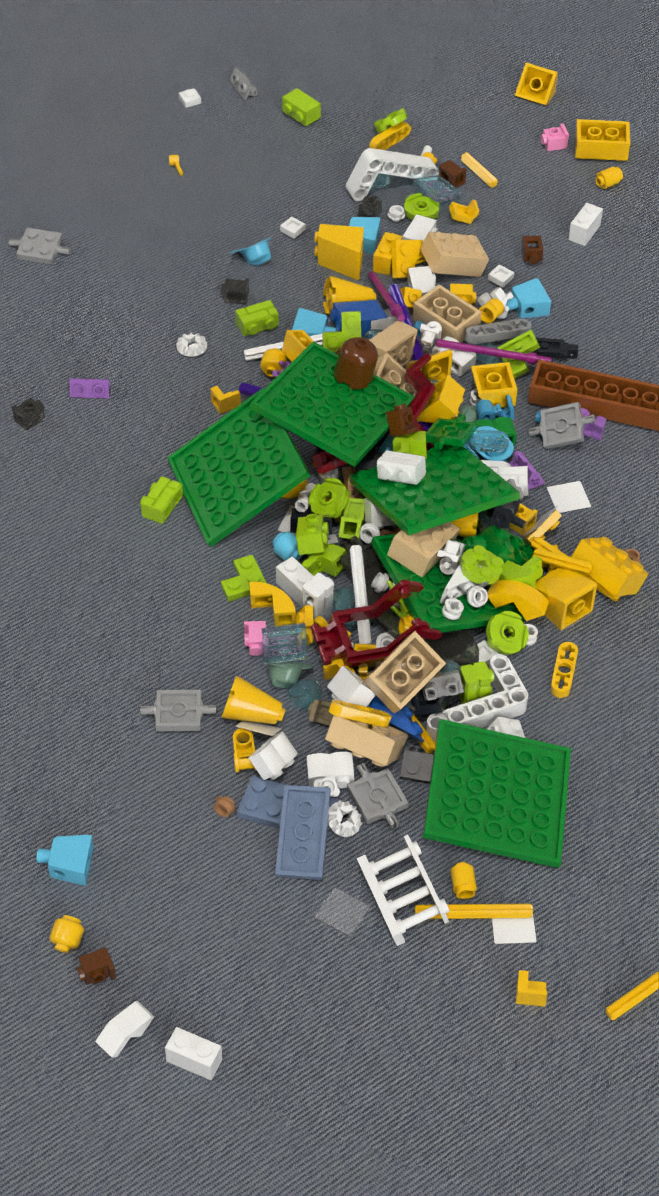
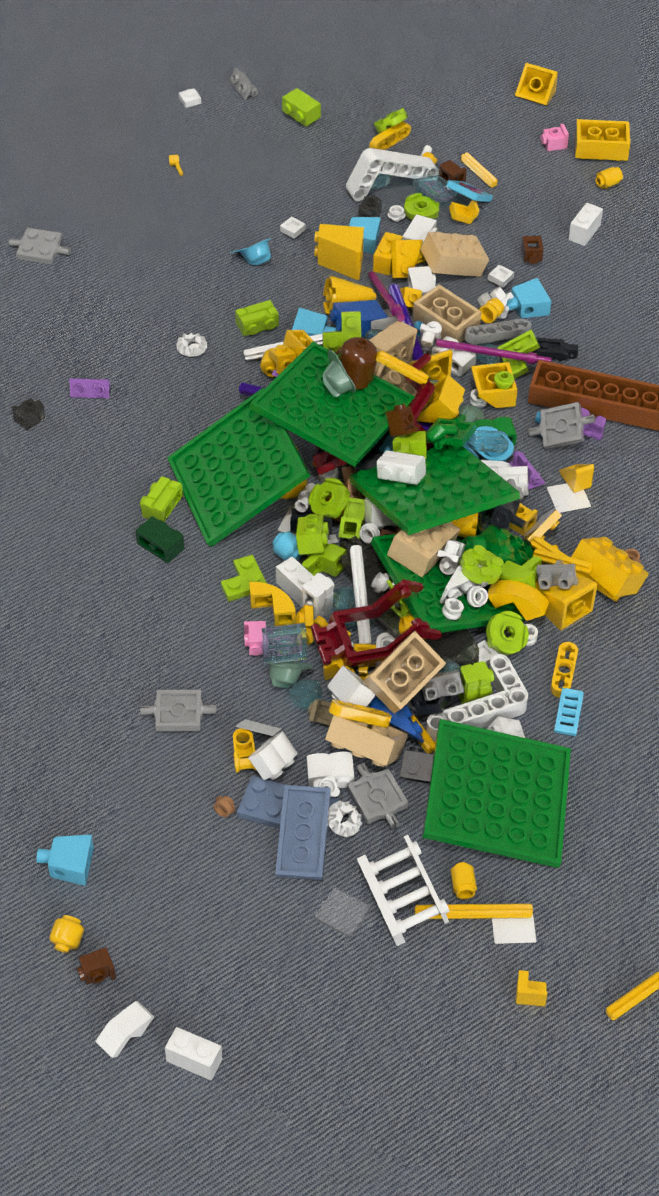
yellow panel [210,386,241,414] -> none
clear smoke brick [221,278,249,305] -> none
yellow cone [222,676,285,724] -> none
yellow brick [450,284,476,305] -> none
dark azure leg [476,395,514,420] -> none
none -> dark green brick [136,516,184,564]
none -> yellow bracket [268,345,296,374]
none -> sand green piece [323,350,356,397]
none -> yellow axle [376,350,429,385]
none -> green arm [426,424,457,442]
none -> medium azure tile [446,180,493,202]
none -> lime plate [494,371,514,389]
none -> light grey hips [536,560,579,589]
none -> medium azure slope [554,688,584,736]
none -> yellow slope [559,464,594,493]

